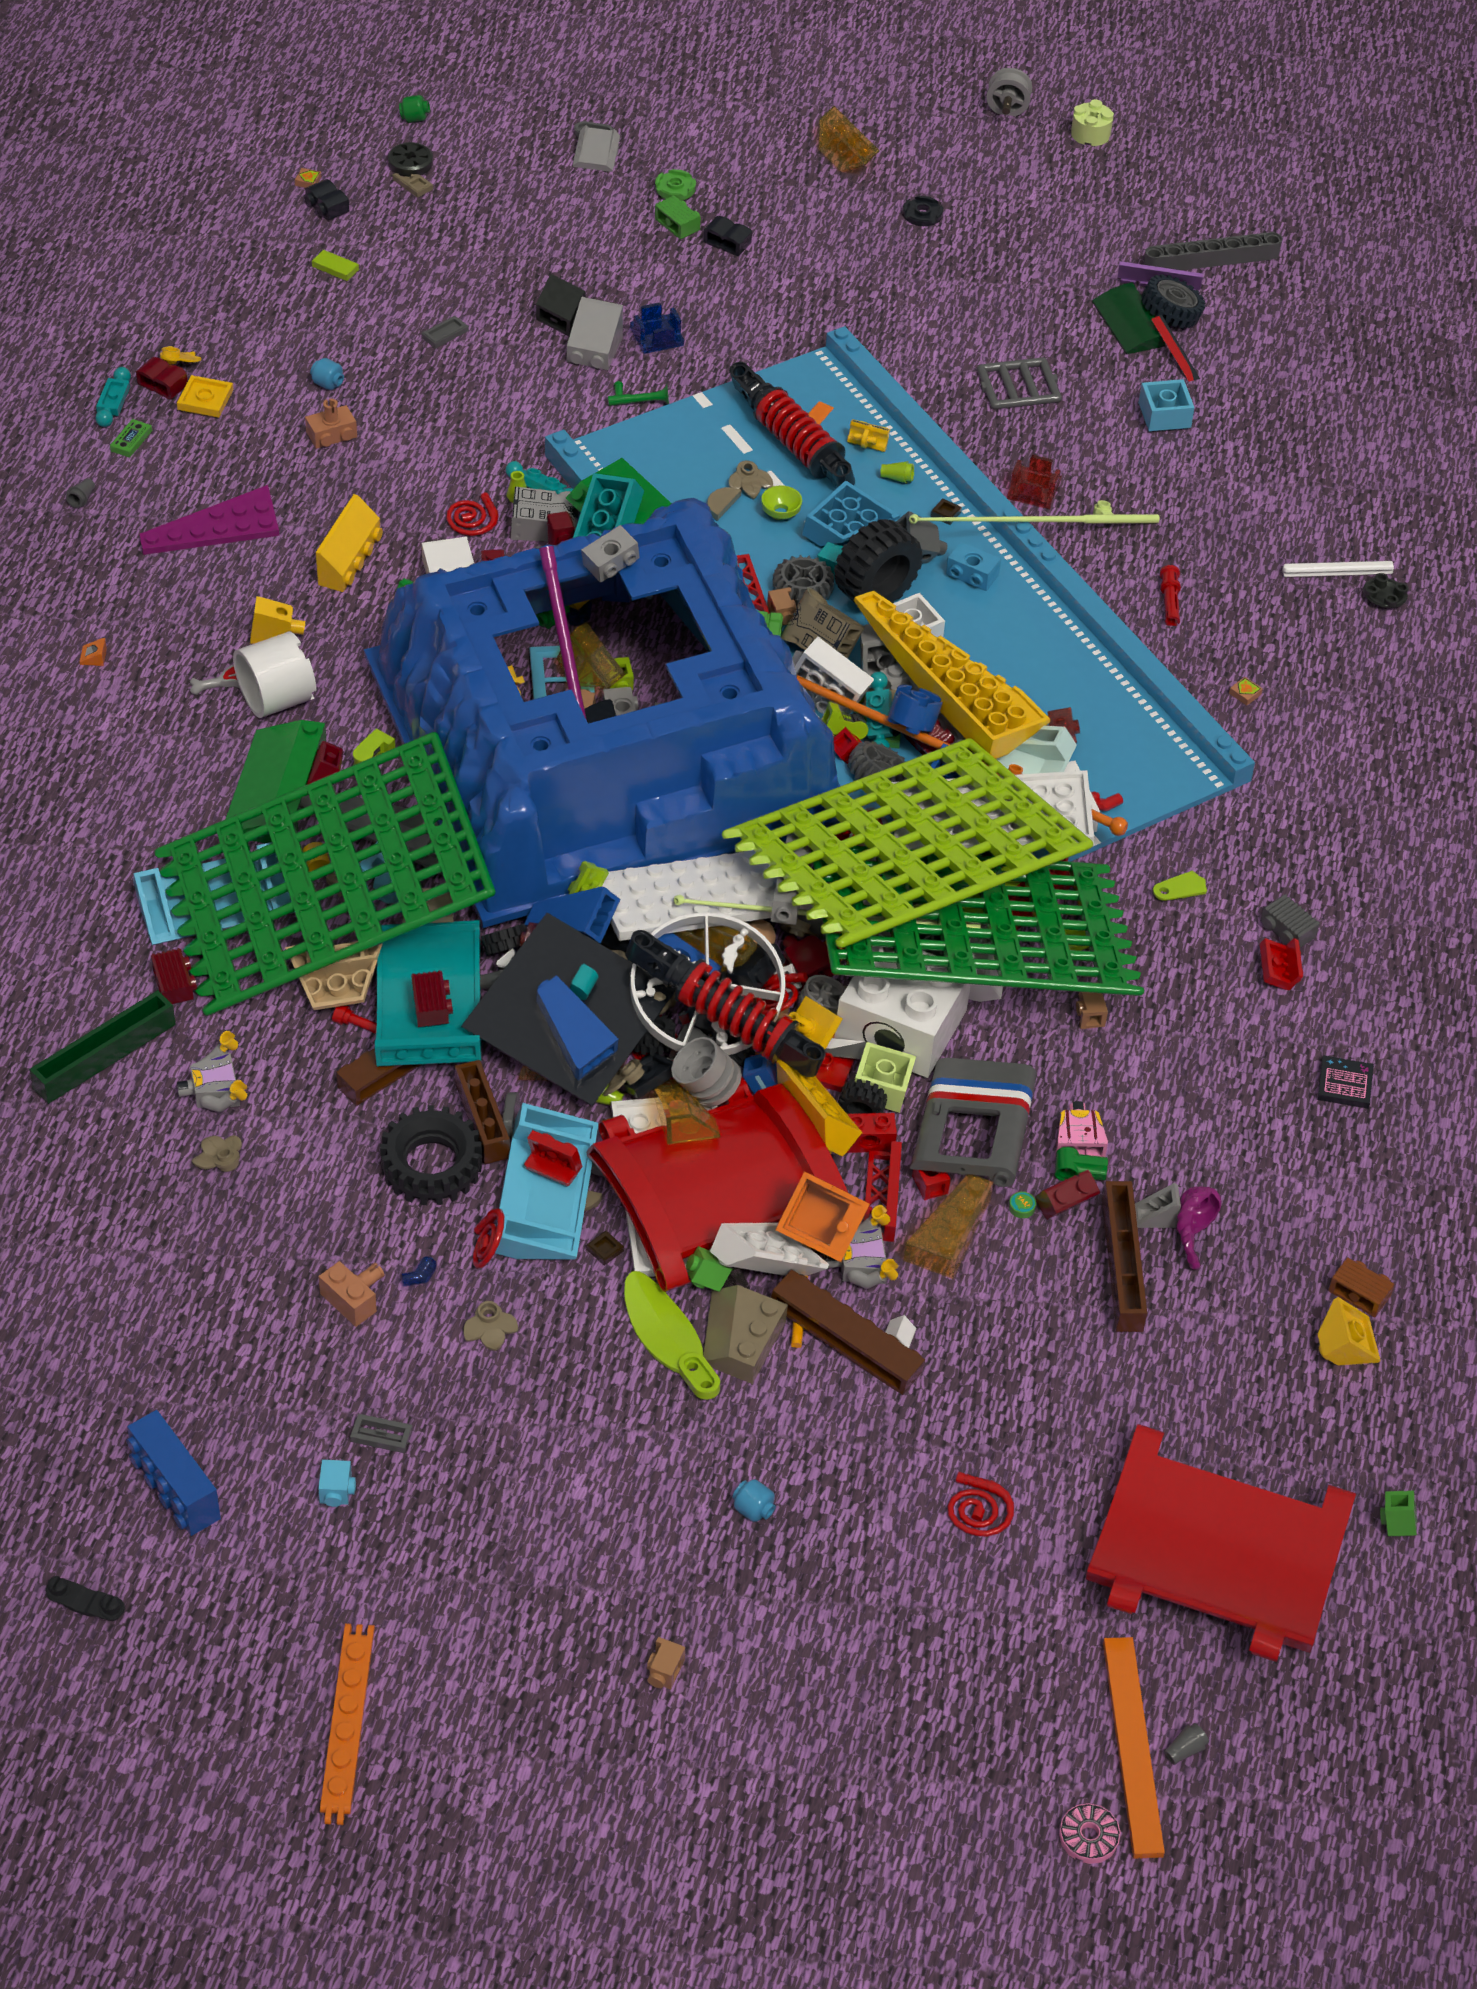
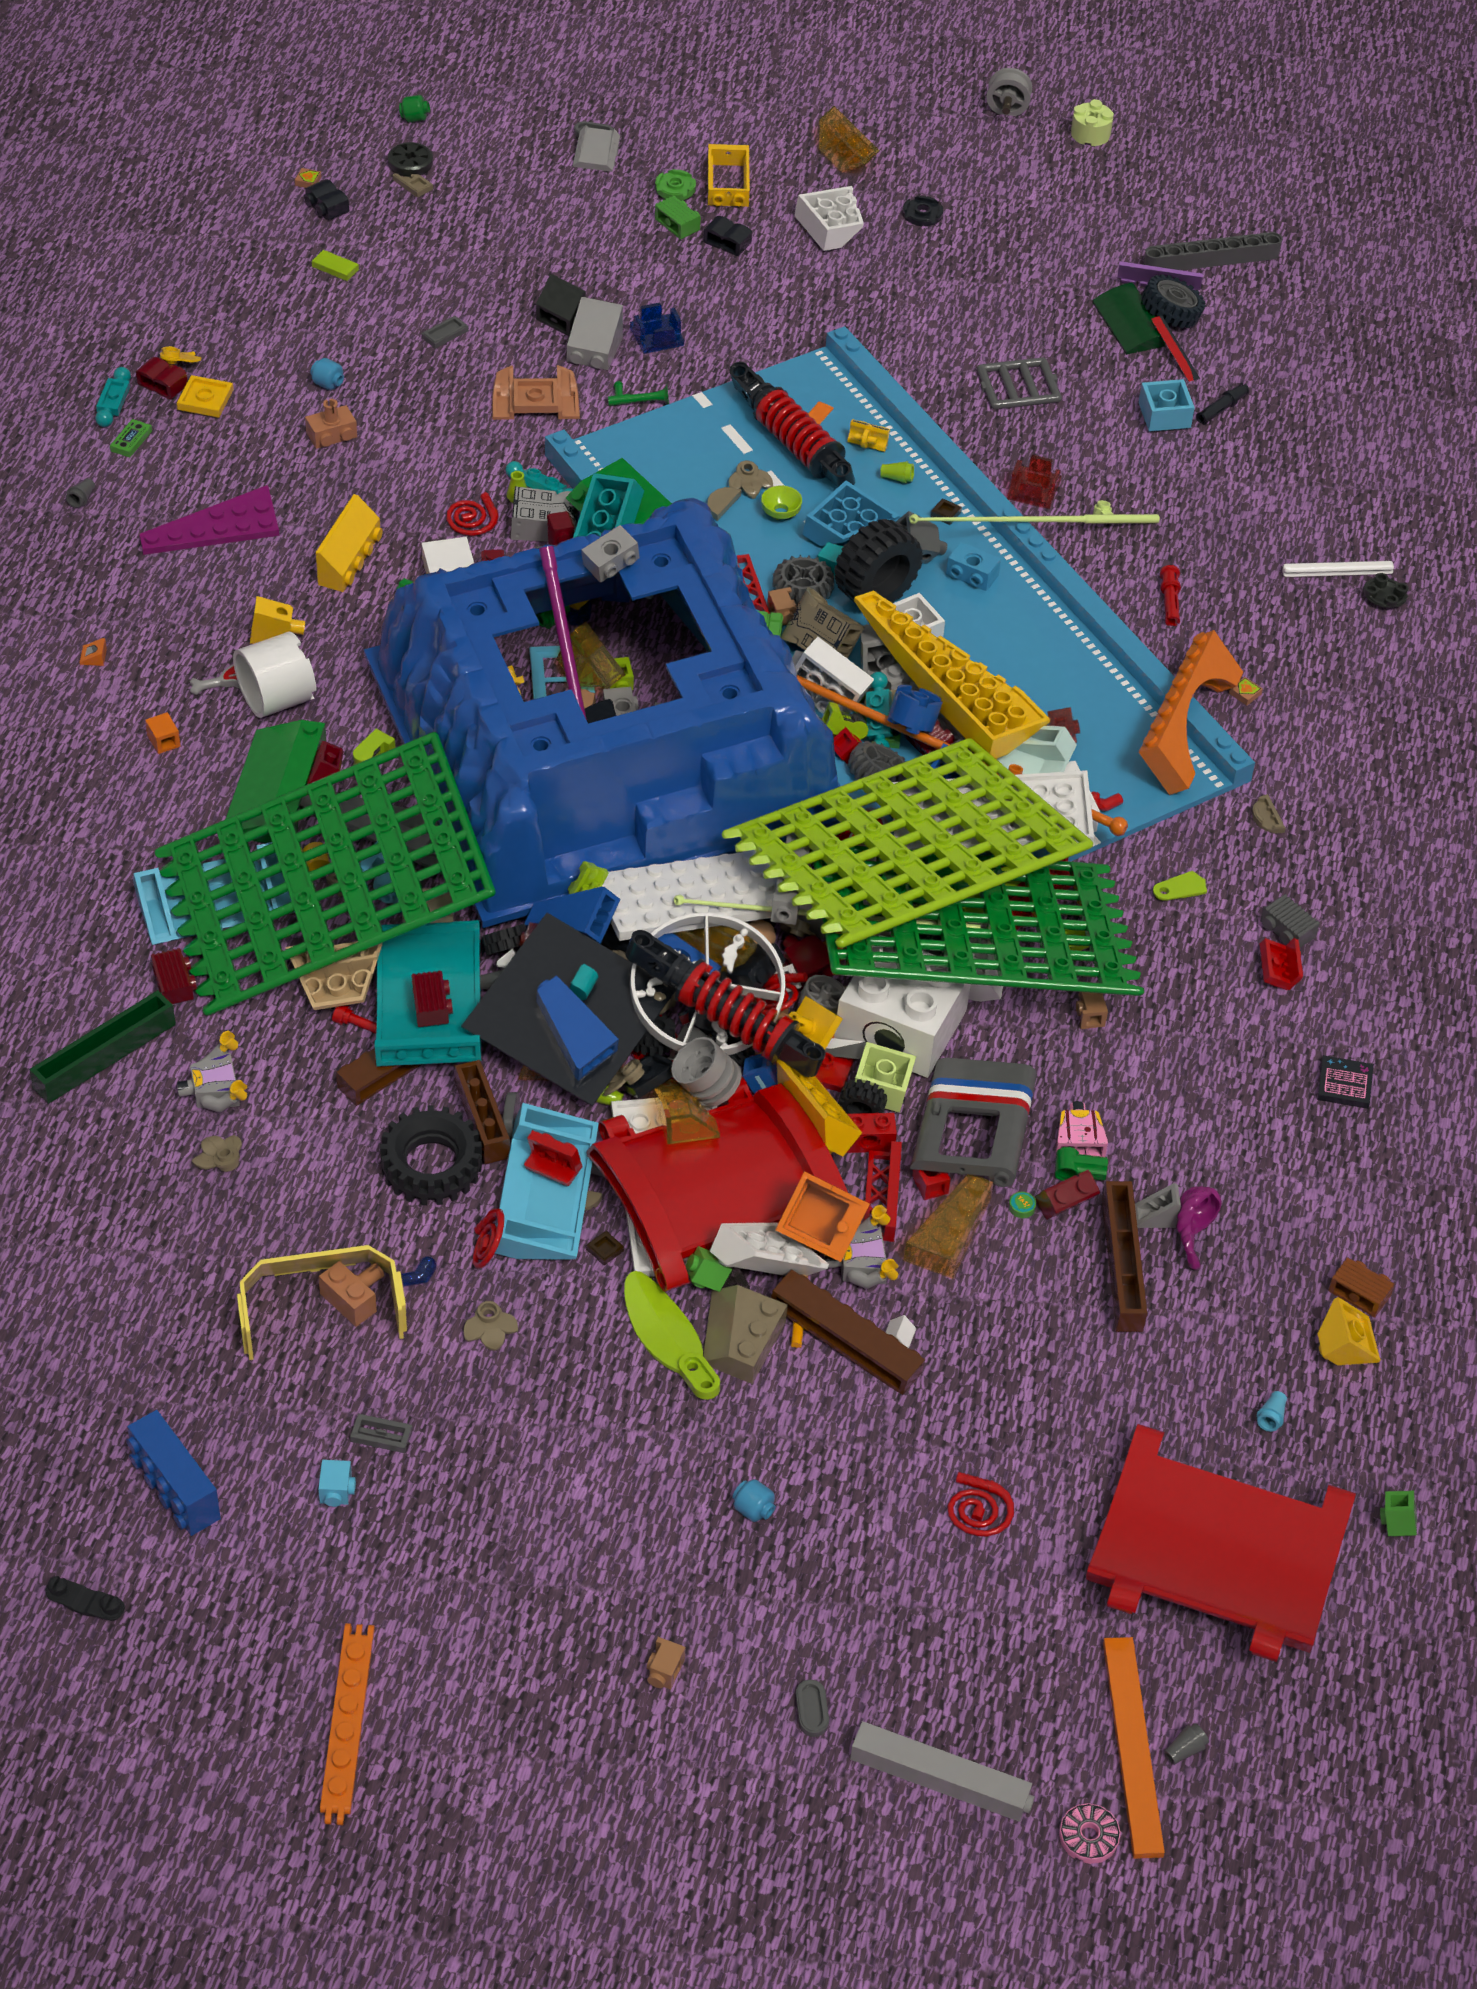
none -> orange brick [145,712,181,754]
none -> light yellow piece [237,1245,407,1360]
none -> nougat piece [492,365,580,420]
none -> yellow window [708,144,750,207]
none -> white wedge [794,186,864,251]
none -> dark grey tile [796,1680,829,1737]
none -> light grey brick [850,1721,1035,1822]
none -> orange arch [1139,630,1243,795]
none -> black pin [1196,383,1249,425]
none -> dark tan tile [1252,794,1286,833]
none -> medium azure cone [1257,1391,1287,1432]

